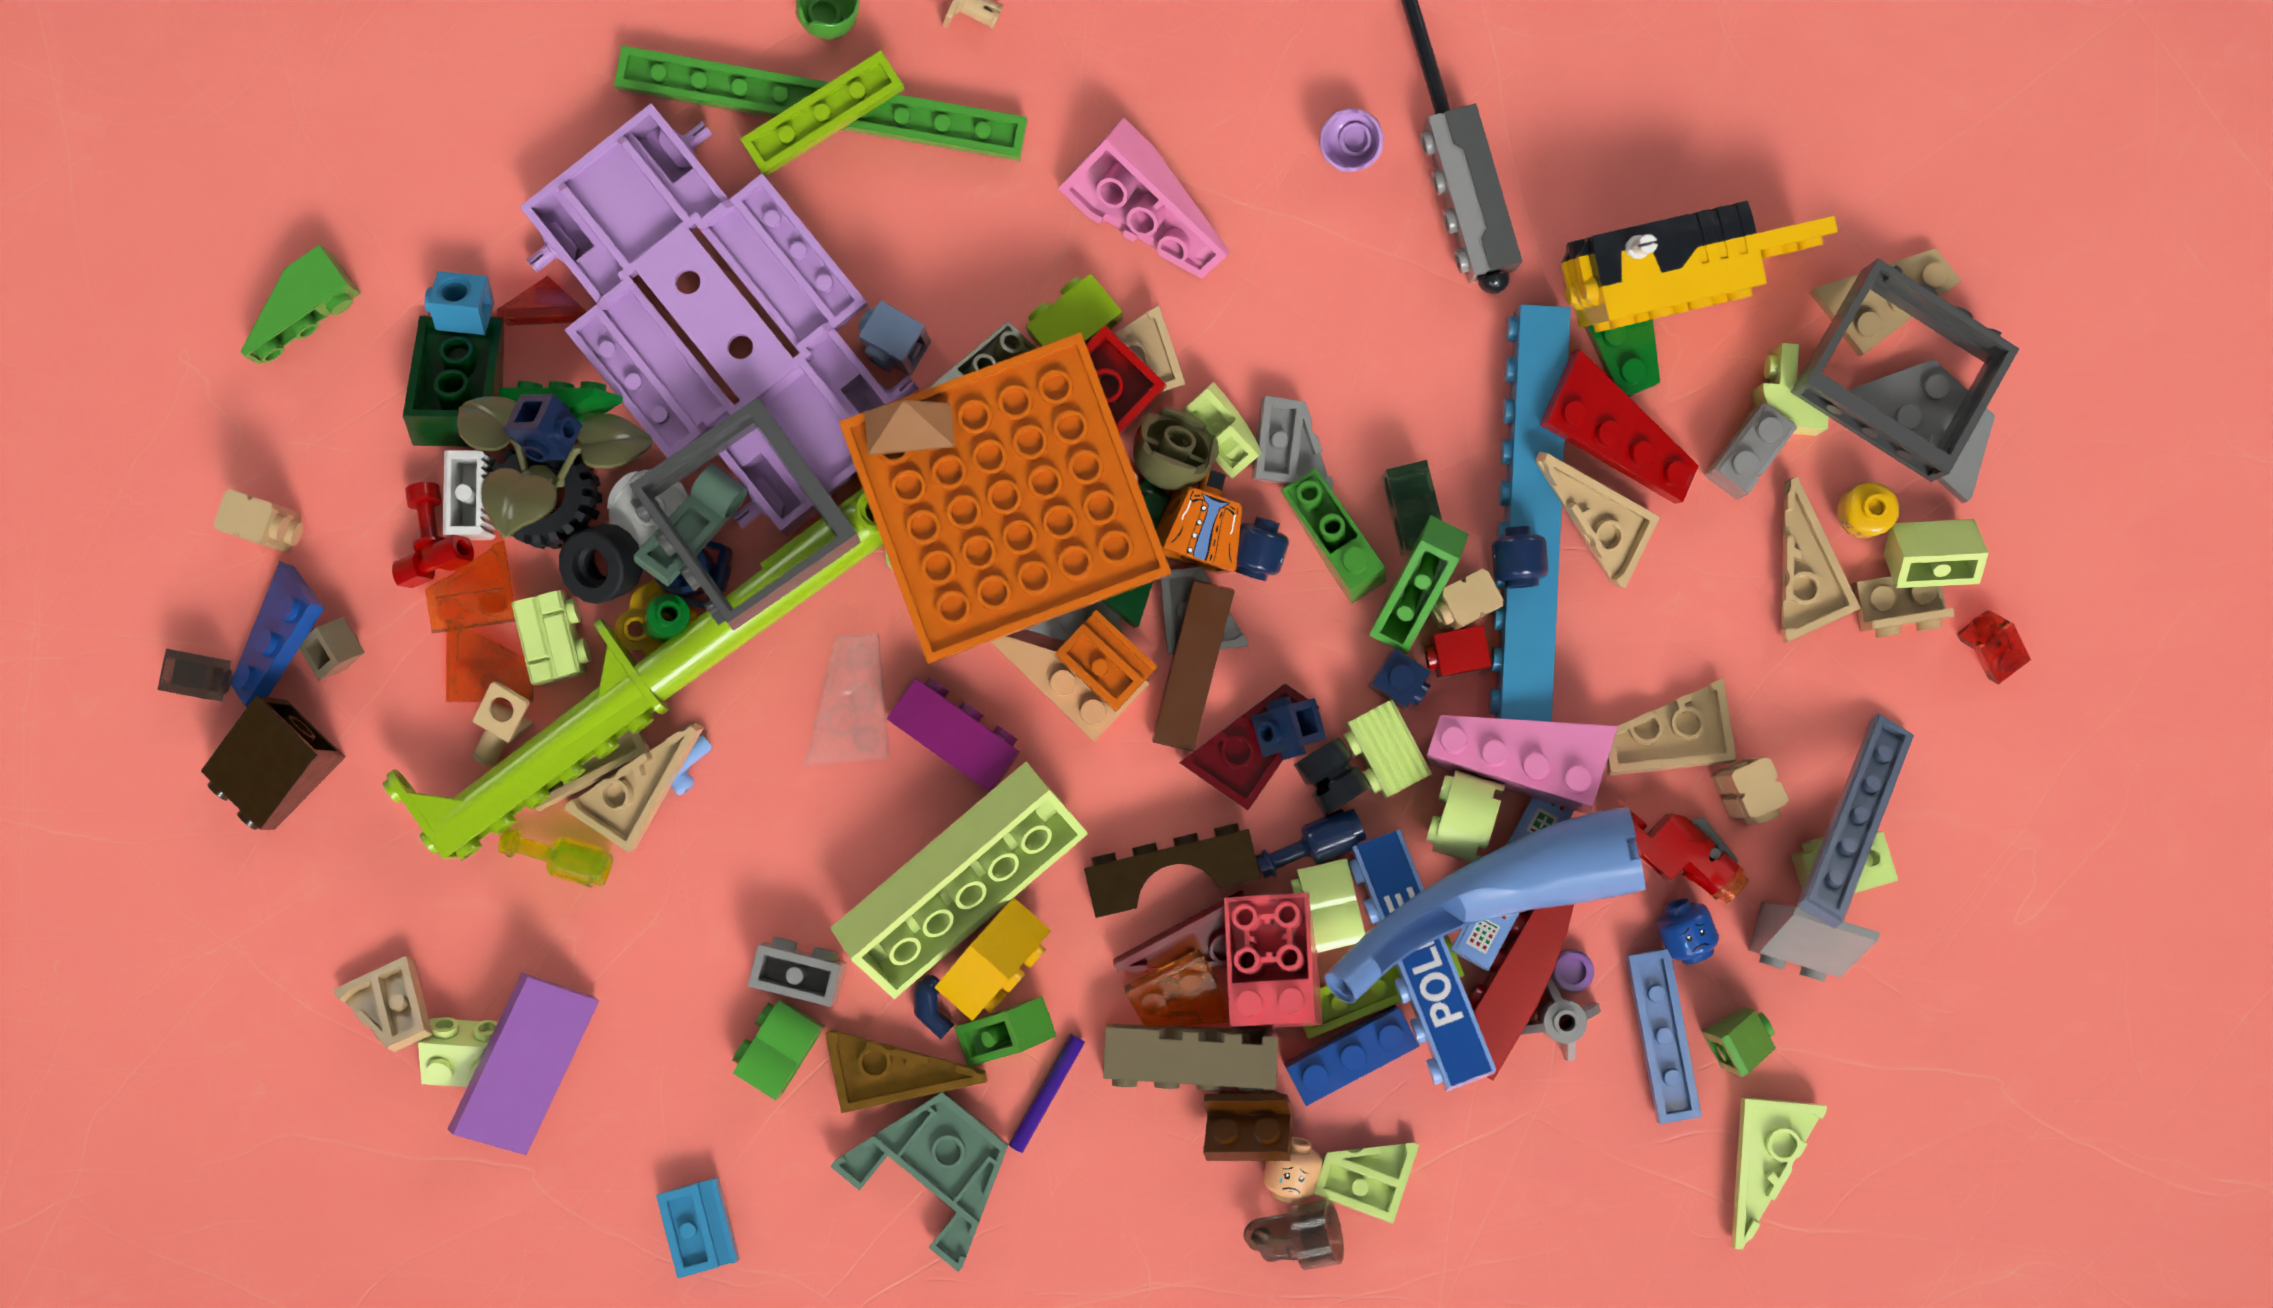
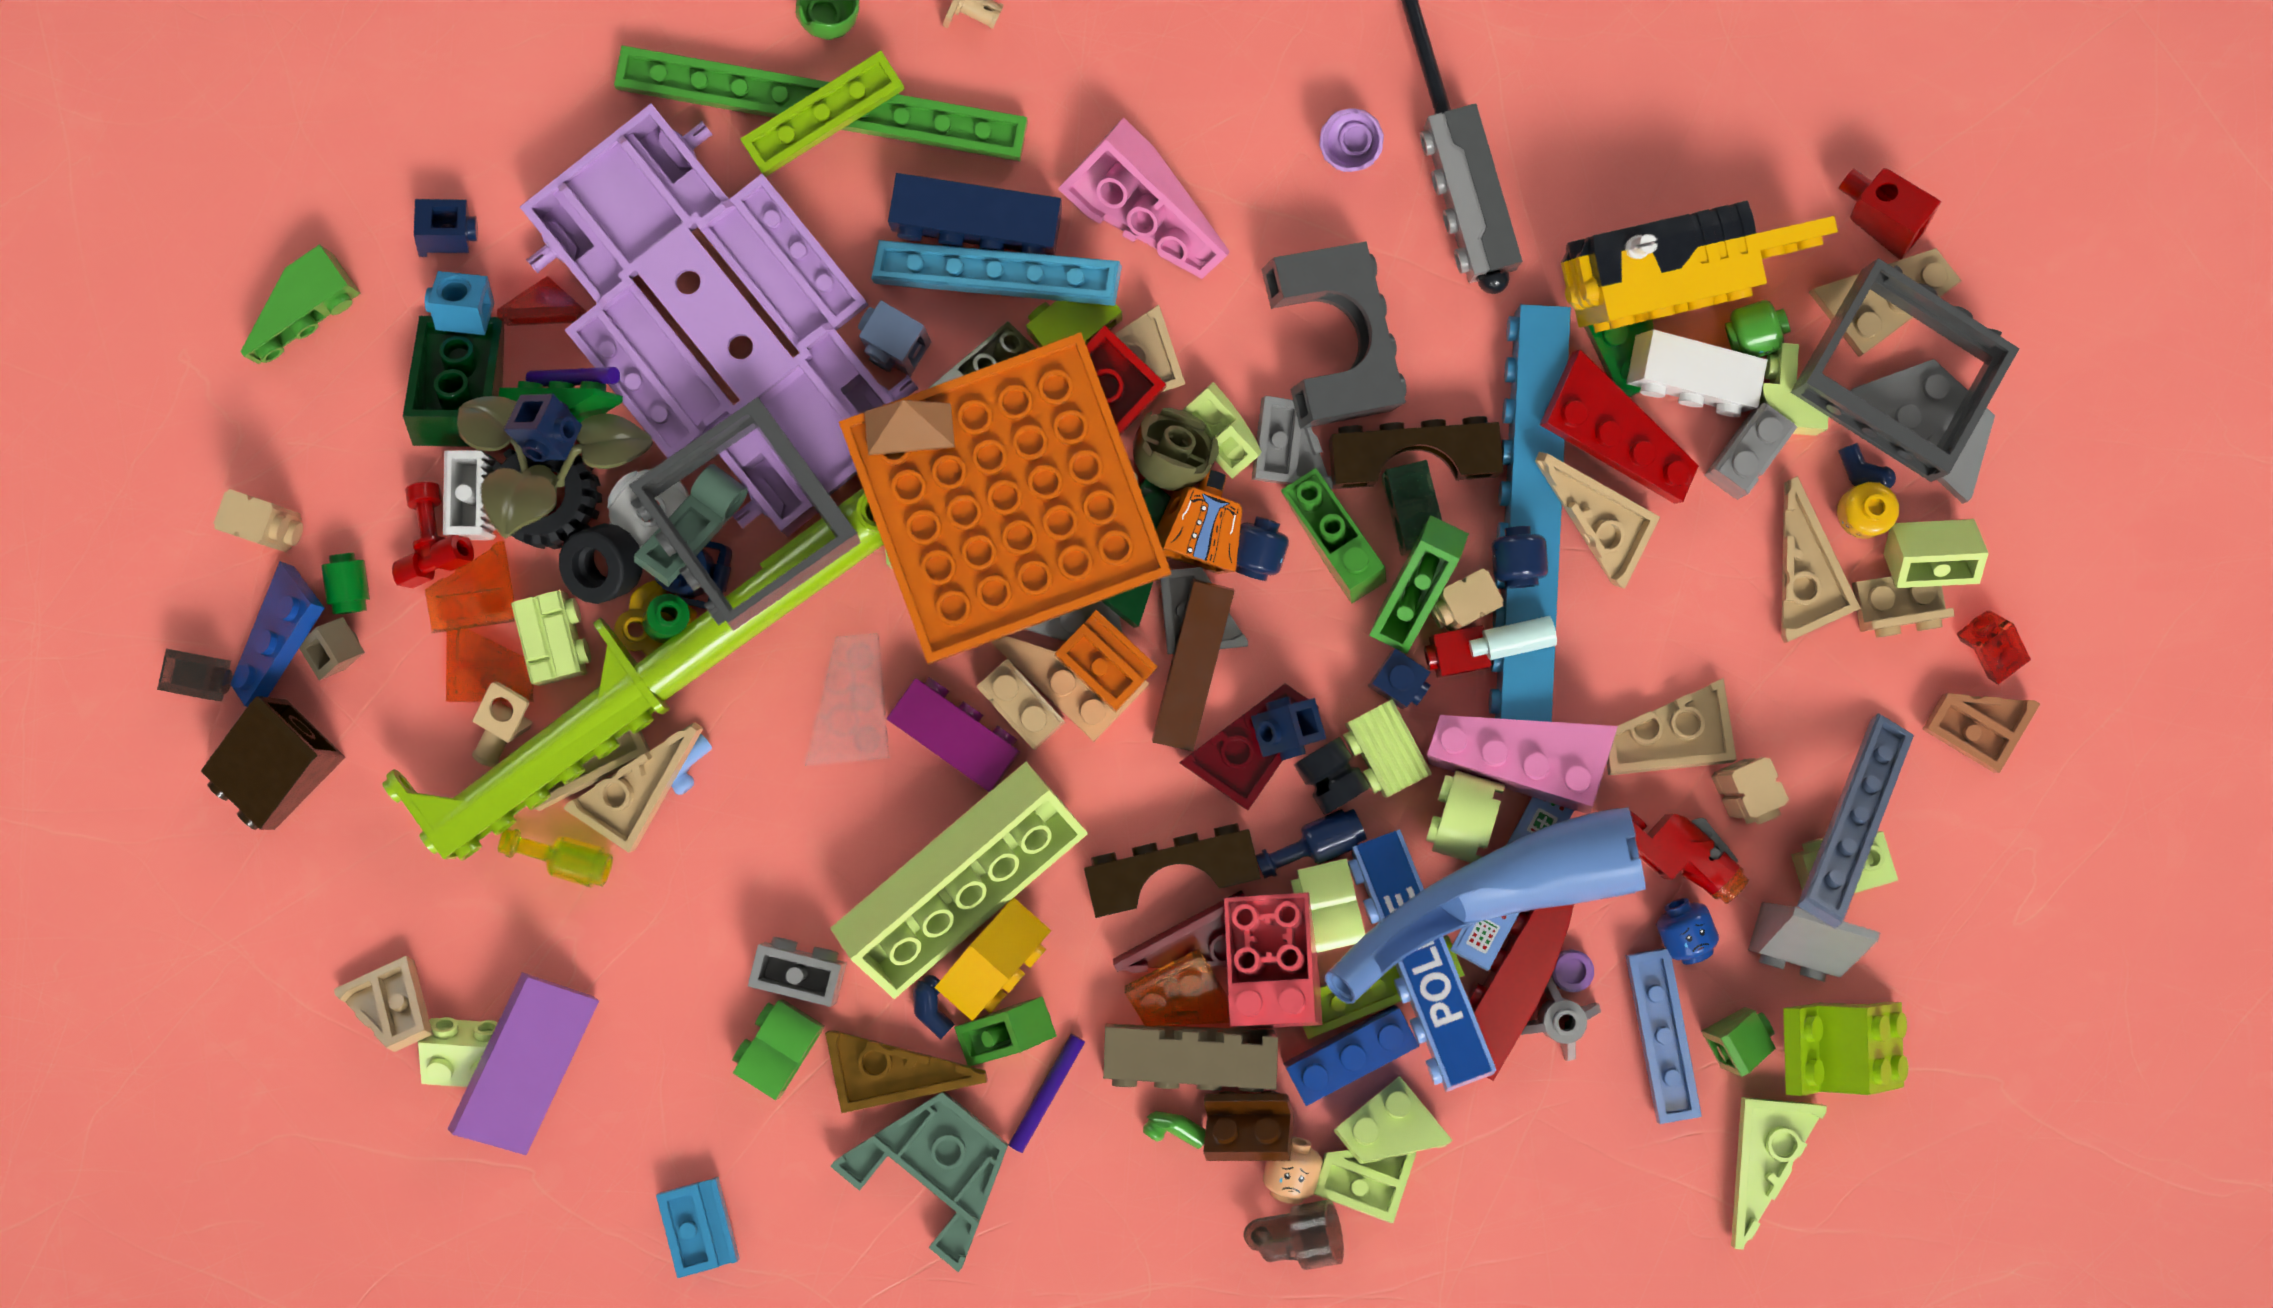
none -> green brick [321,553,370,615]
none -> dark blue brick [414,199,478,257]
none -> dark purple bar [526,367,620,387]
none -> medium azure tile [871,240,1122,306]
none -> dark blue brick [888,173,1062,255]
none -> tan brick [976,658,1066,750]
none -> bright green arm [1143,1111,1206,1149]
none -> dark grey arch [1261,241,1407,429]
none -> dark brown arch [1329,416,1503,489]
none -> yellowish green wing [1333,1076,1452,1164]
none -> light aqua cylinder [1469,616,1557,660]
none -> white brick [1626,329,1767,417]
none -> bright green head [1724,300,1791,357]
none -> lime bracket [1783,1002,1909,1096]
none -> red torso [1838,168,1941,260]
none -> dark blue arm [1838,443,1896,488]
none -> nougat wing [1922,693,2040,773]

